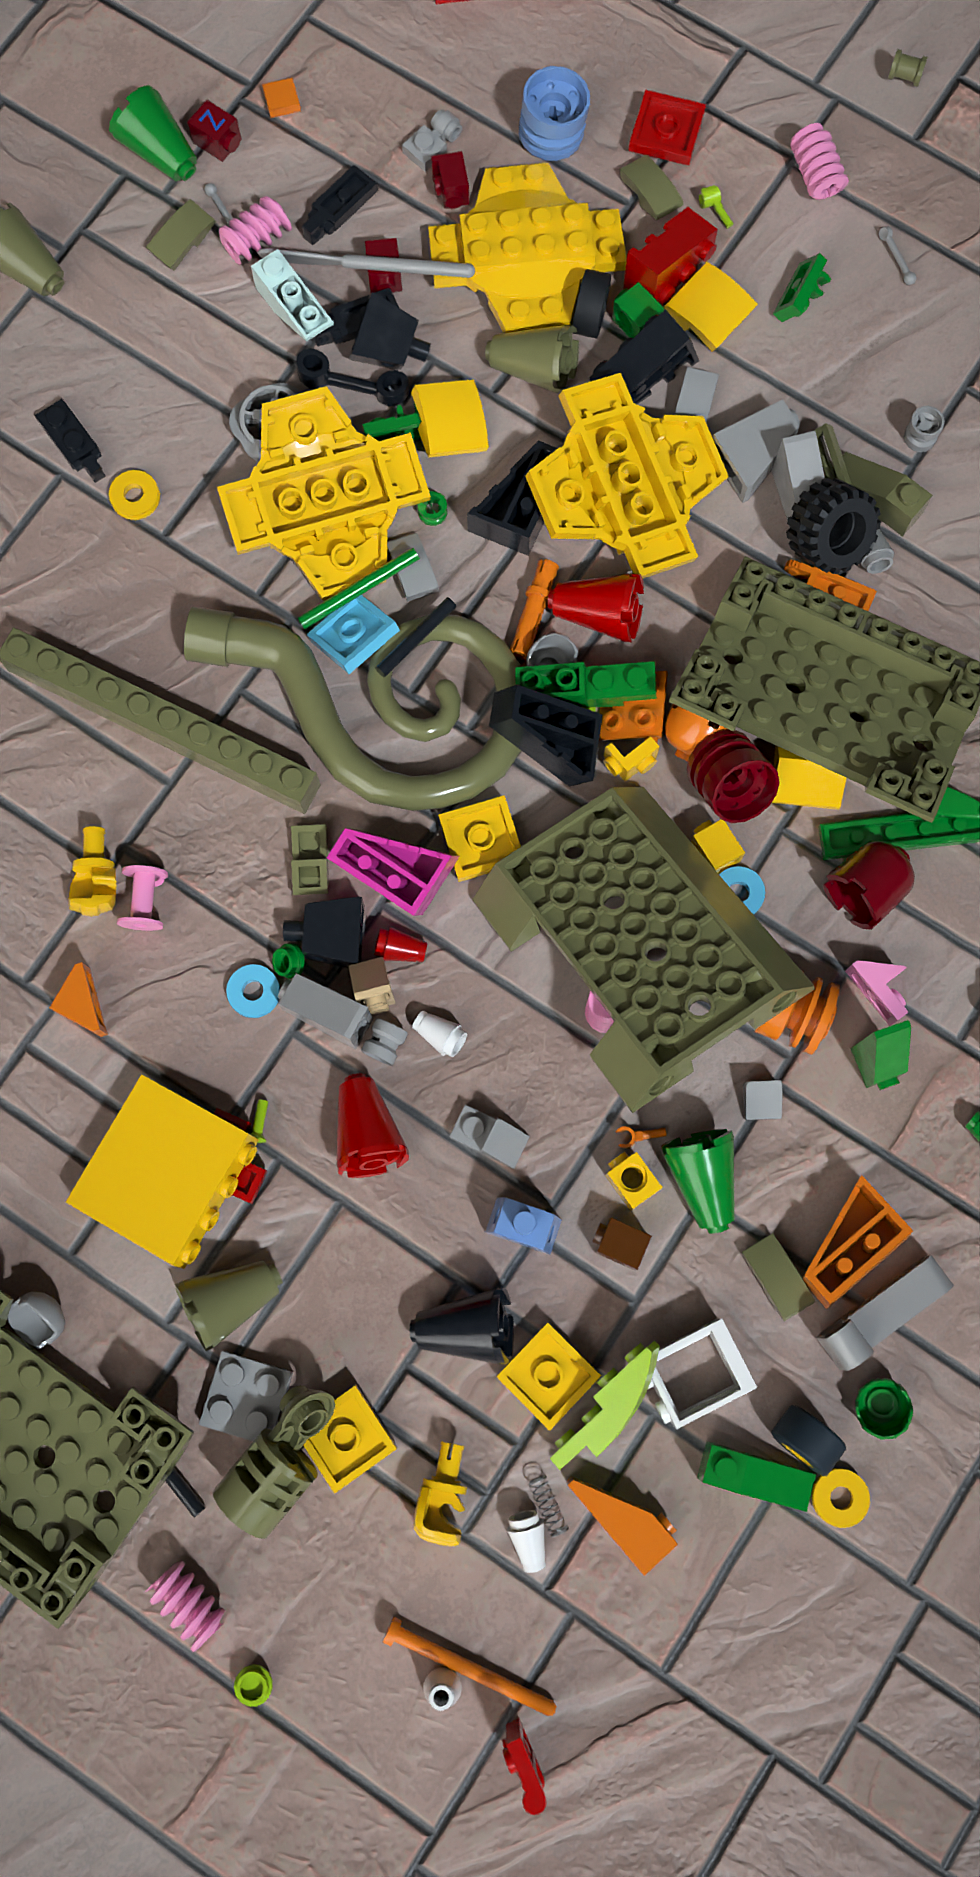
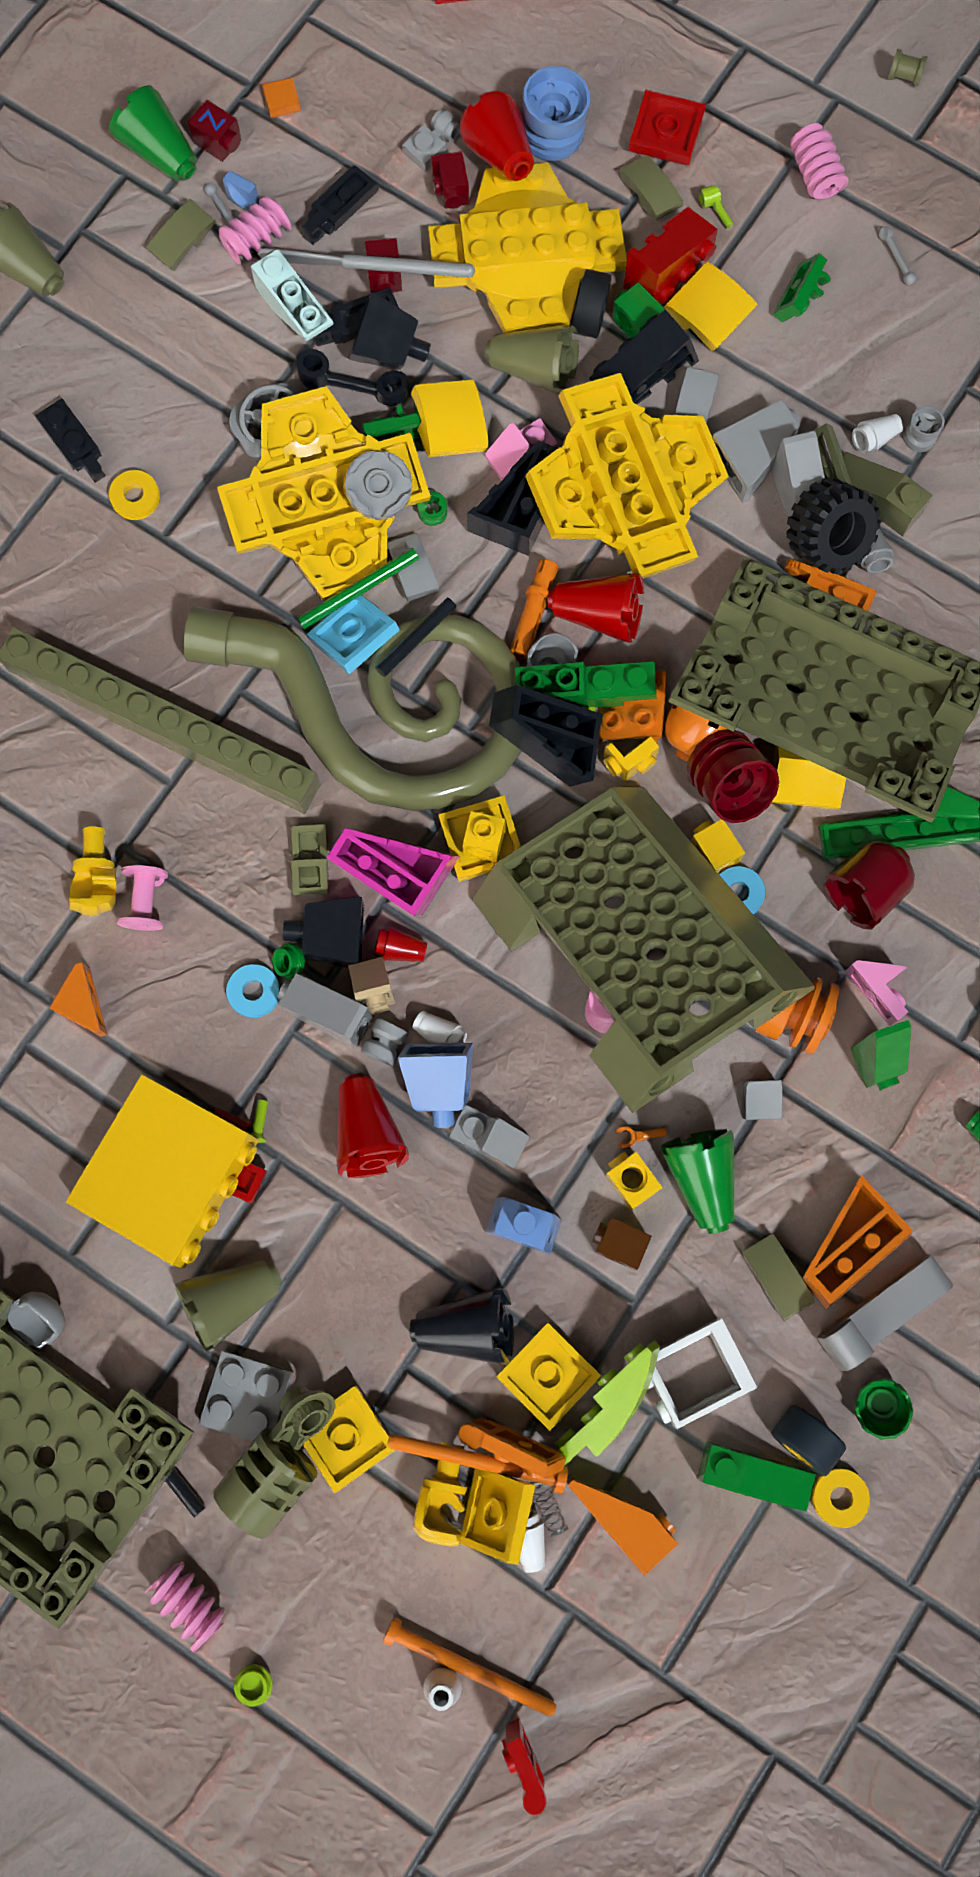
none -> medium blue tile [223,171,259,211]
none -> light grey tile [345,450,412,520]
none -> orange bar [387,1434,568,1494]
none -> torso [398,1043,474,1128]
none -> orange hinge [458,1417,566,1479]
none -> red cone [460,90,534,181]
none -> yellow plate [460,1468,535,1564]
none -> yellow brick [463,811,505,863]
none -> bright pink slope [485,418,558,481]
none -> white cone [852,414,903,453]

